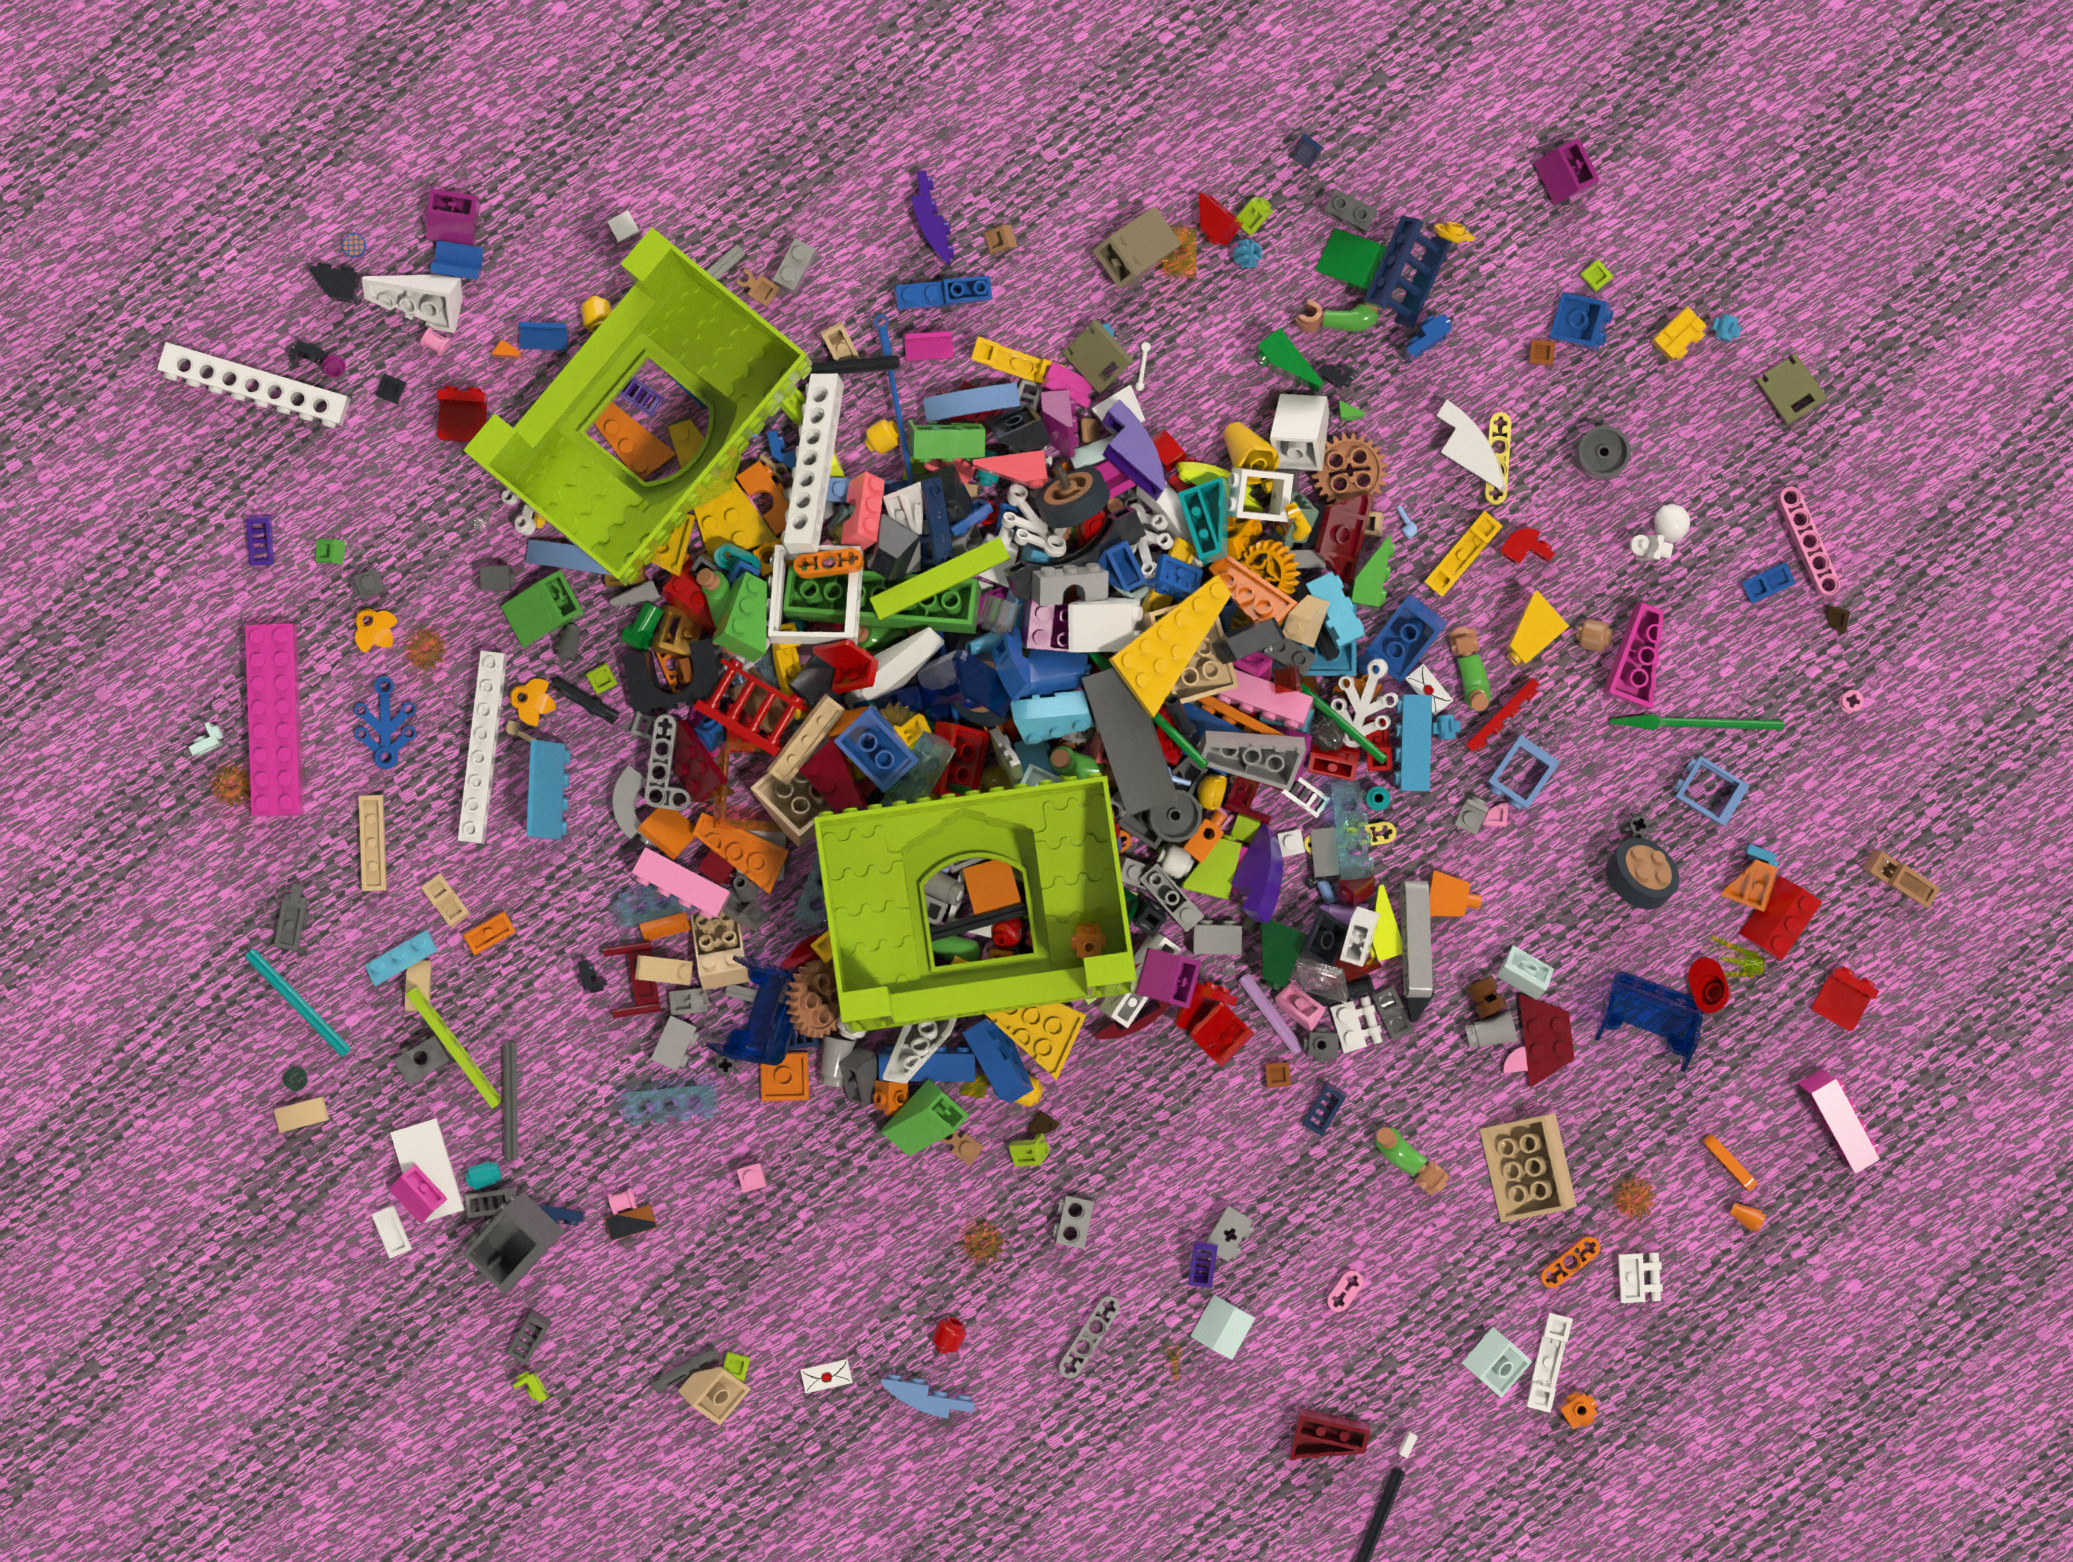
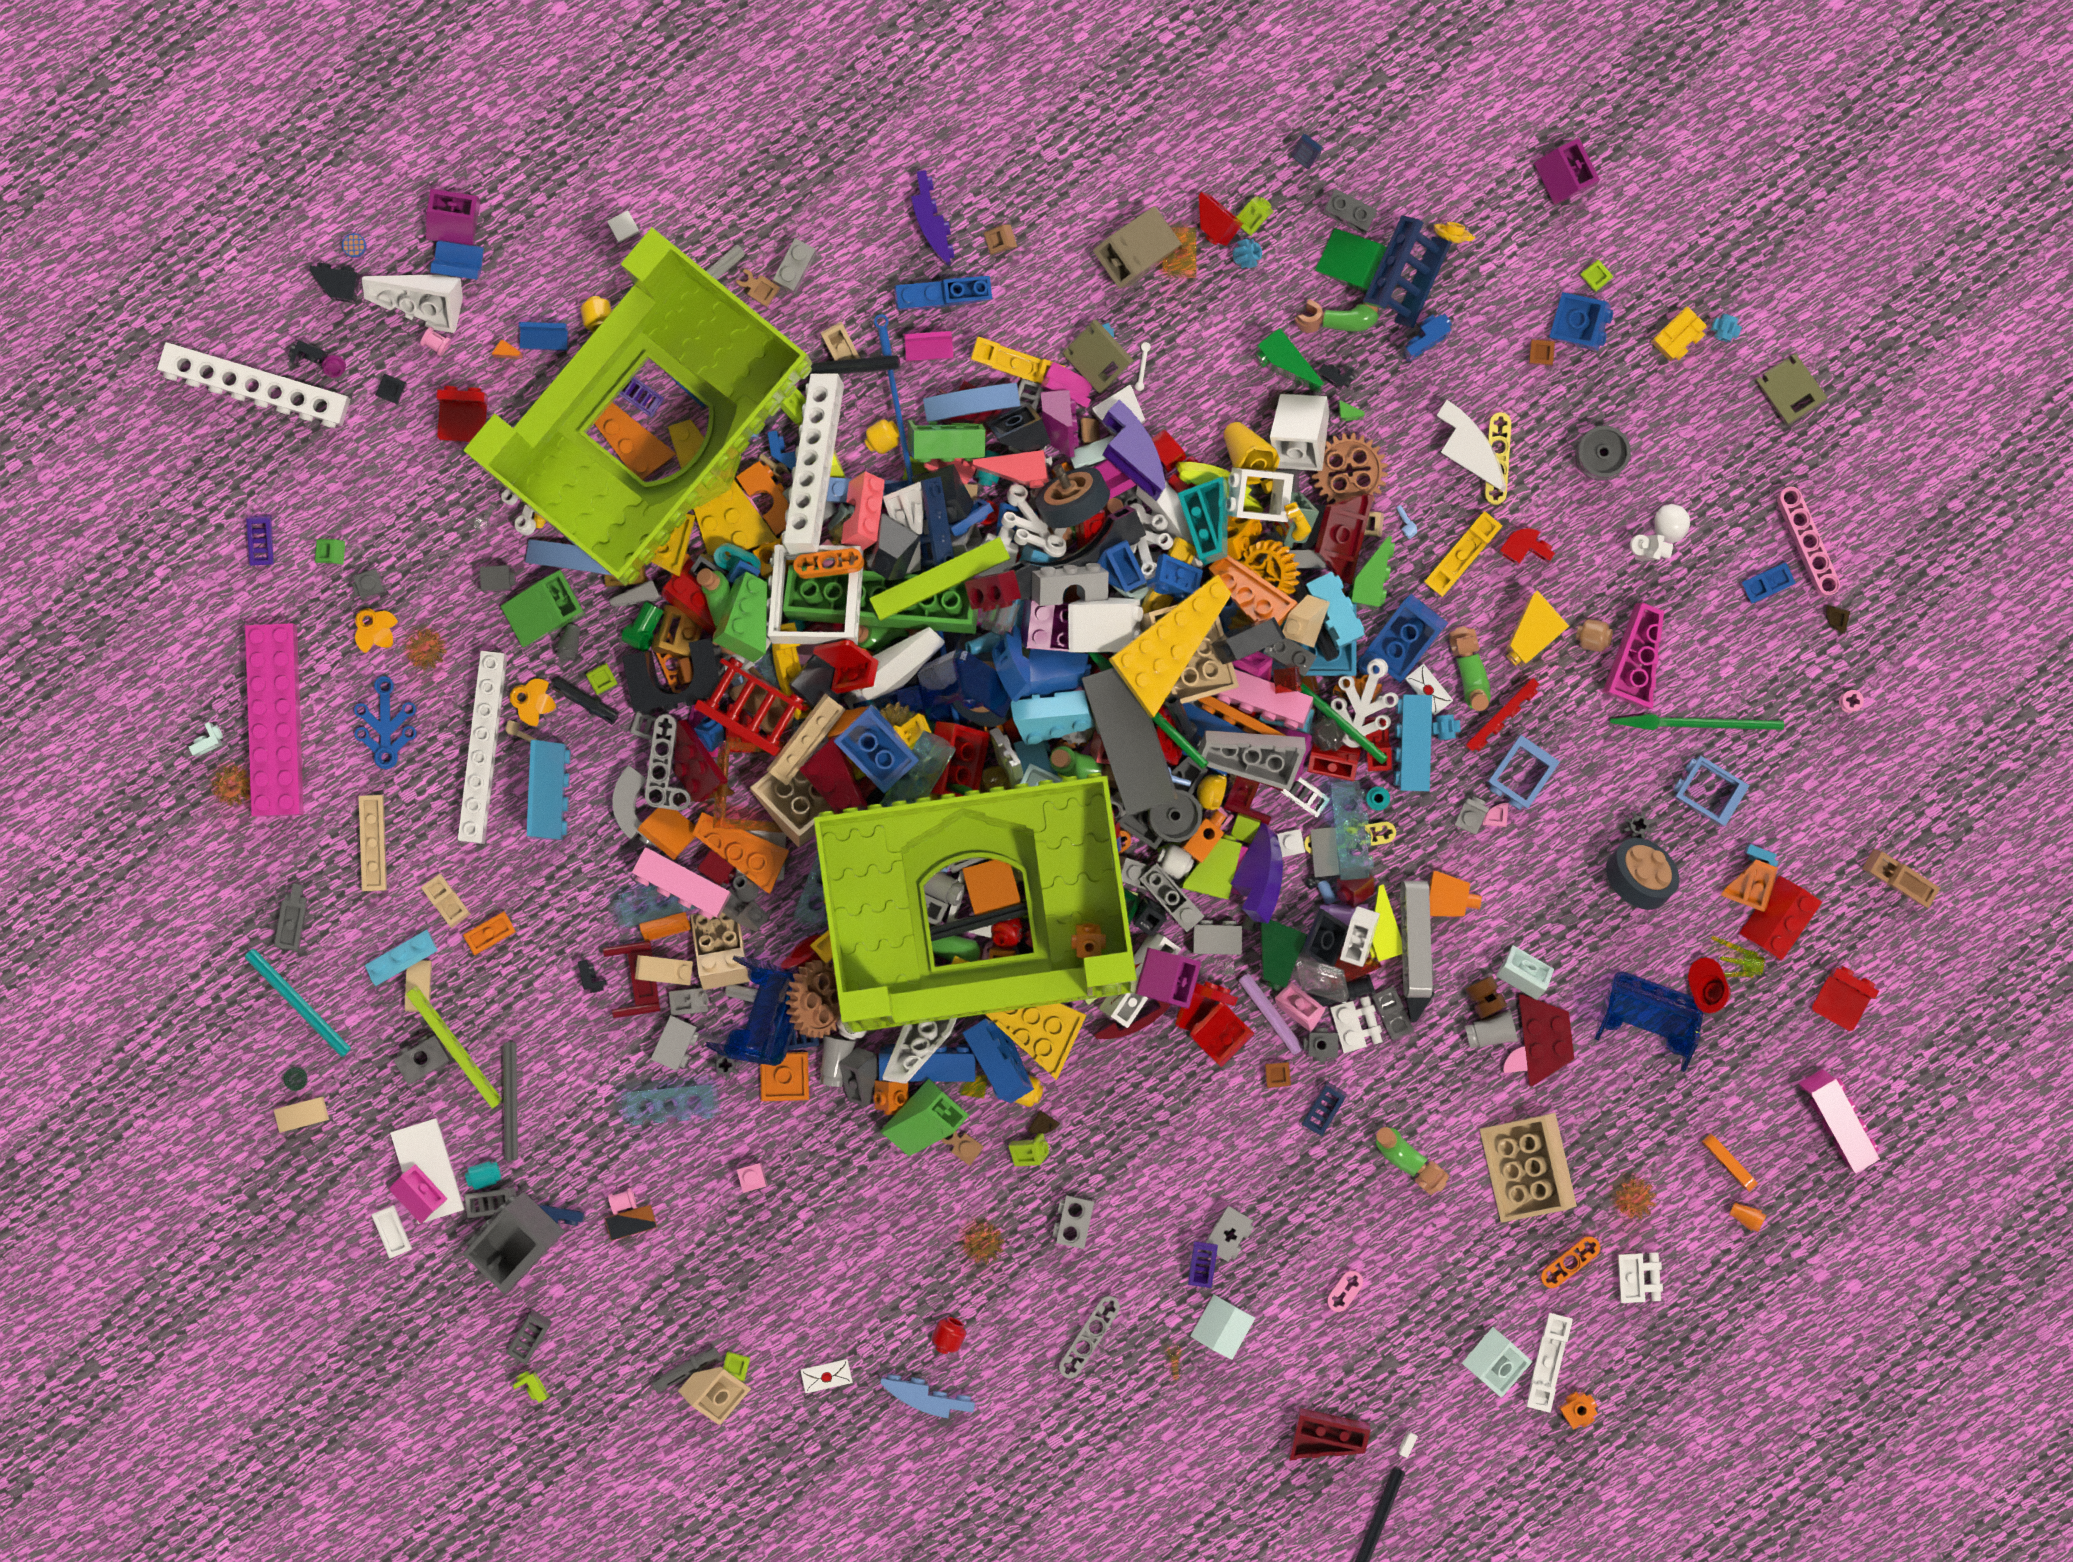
none -> dark red brick [964,570,1021,612]

